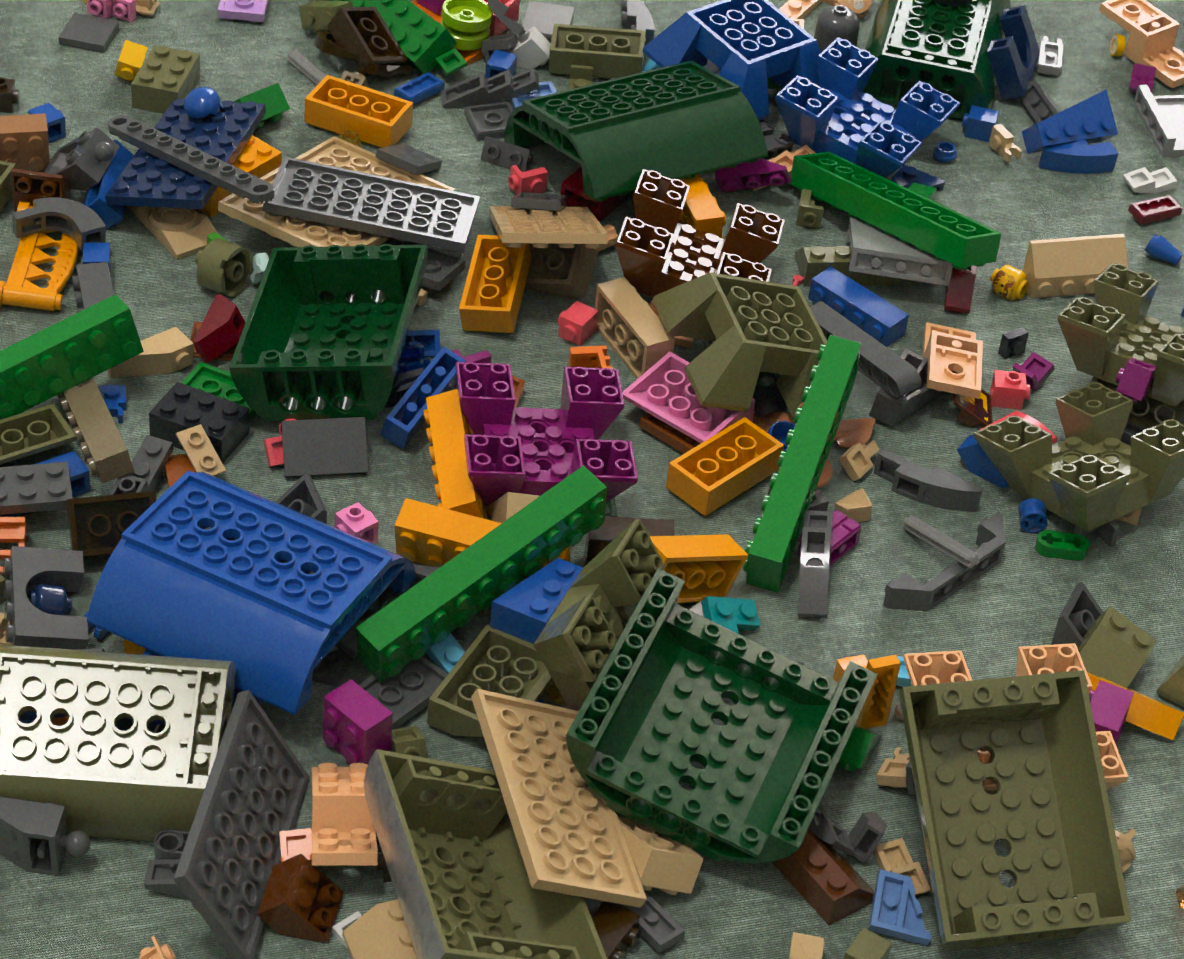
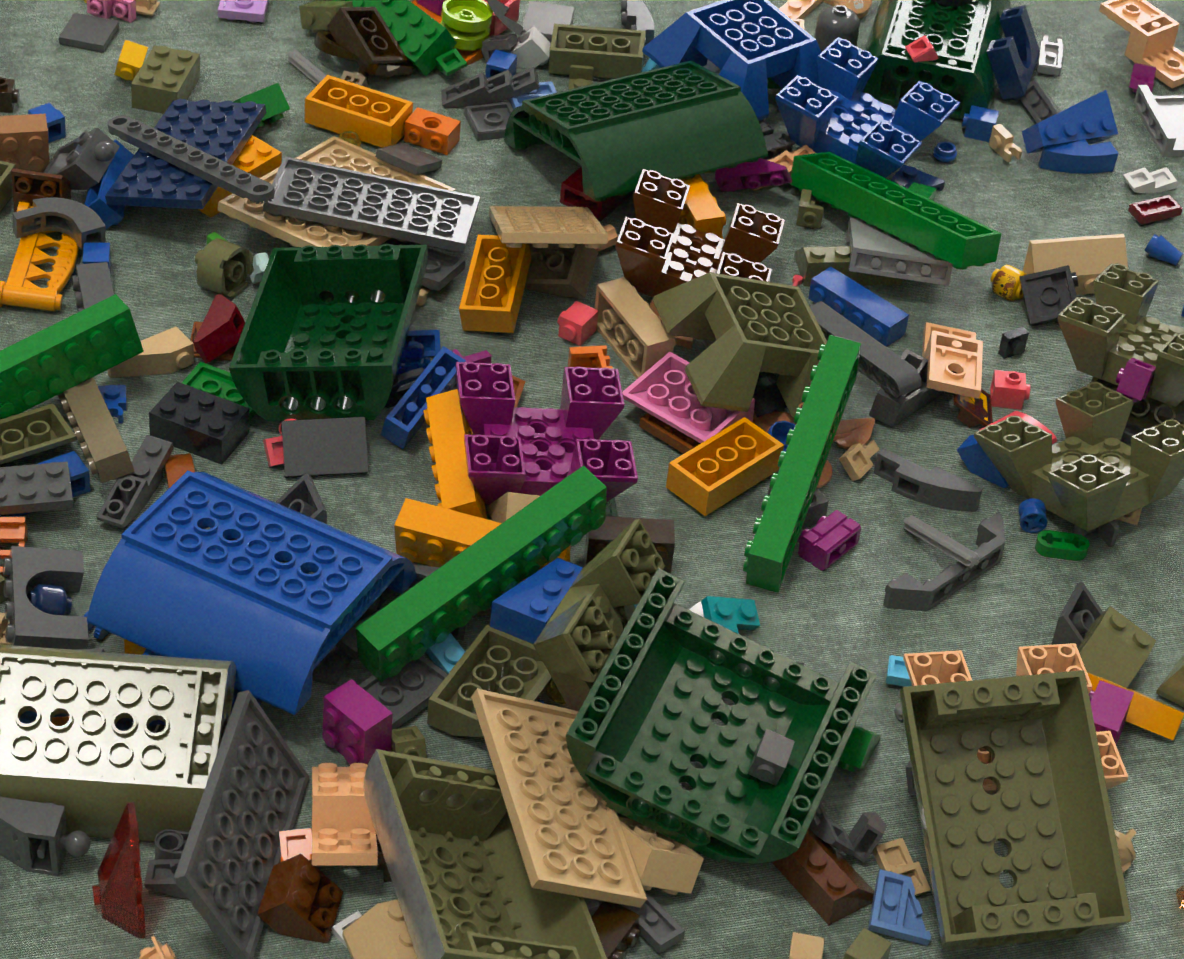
dark brown brick [66,491,156,556] -> none
tan slope [127,206,218,260] -> none
tan hinge [176,424,226,476] -> none
blue hair [183,86,223,119] -> none
bright pink brick [334,502,379,544] -> none
blue plate [394,72,445,105] -> none
dark grey hinge [481,136,533,172] -> none
coral bracket [508,165,548,194] -> none
dark grey tile [511,192,568,211] -> none
light orange brick [650,534,748,603] -> none
dark grey slope [798,510,833,618] -> none
light orange arch [833,654,901,729] -> none
tan slope [834,489,872,522] -> none
tan plate [876,747,910,788] -> none
dark red slope [944,266,977,314] -> none
magenta bracket [1012,352,1055,391] -> none
yellow tile [1110,34,1126,57] -> none
none -> clear red wedge [92,802,146,939]
none -> orange brick [404,107,461,155]
none -> dark grey brick [747,729,795,786]
none -> coral slope [905,35,939,62]
none -> black plate [1019,265,1082,326]

